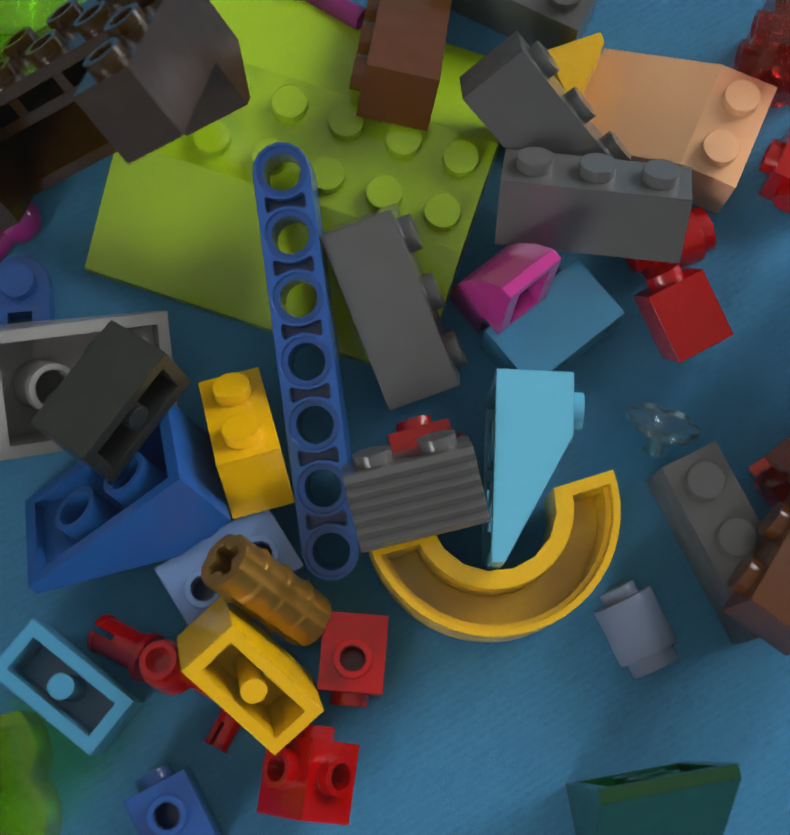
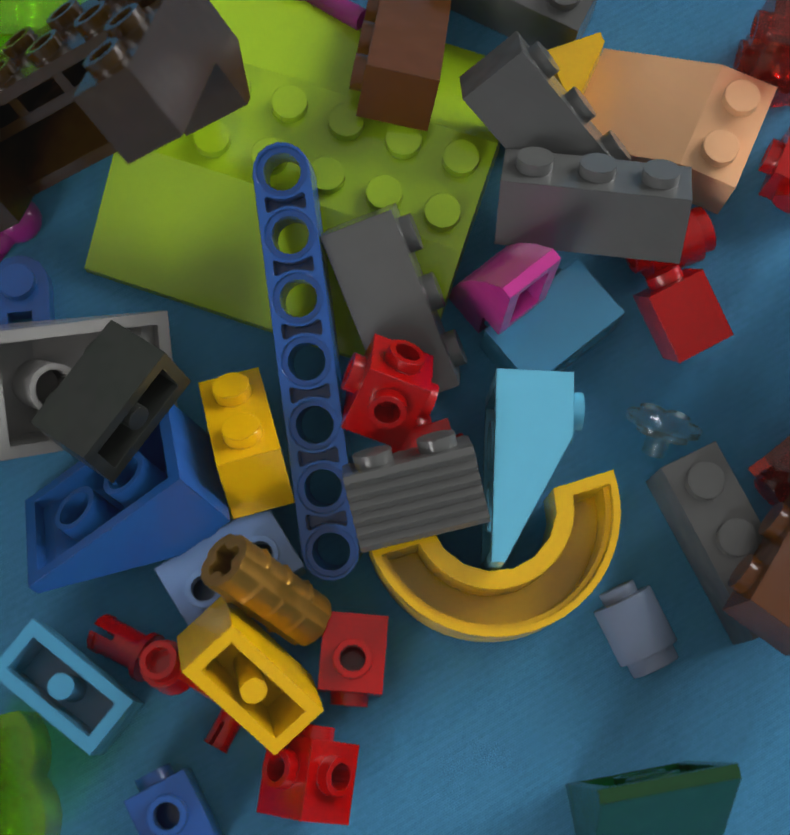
none -> red brick [341,333,439,450]

